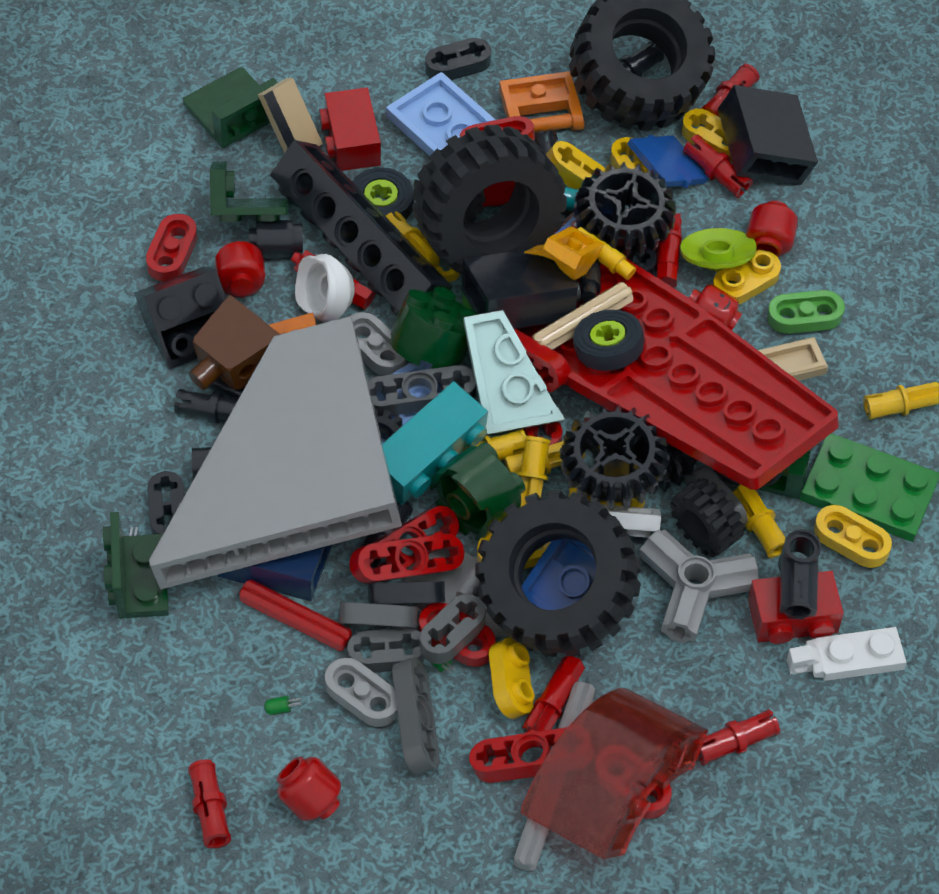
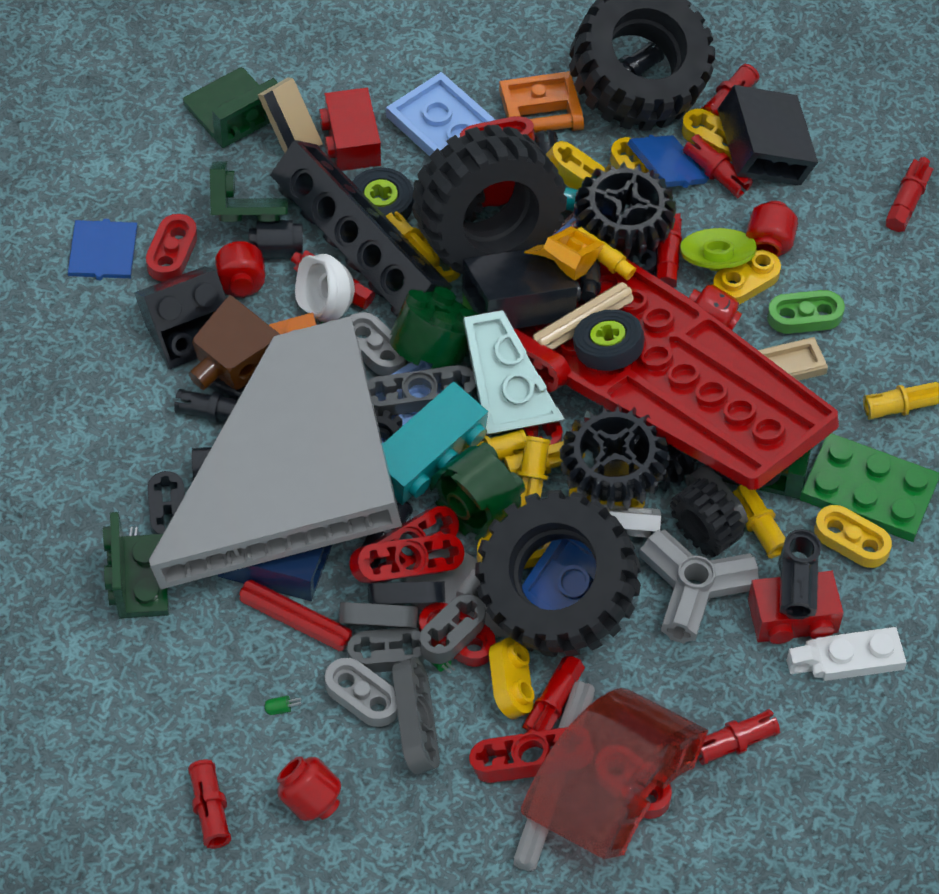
black beam [425,38,491,80] -> none
none -> blue piece [68,218,138,280]
none -> red piece [886,157,933,232]

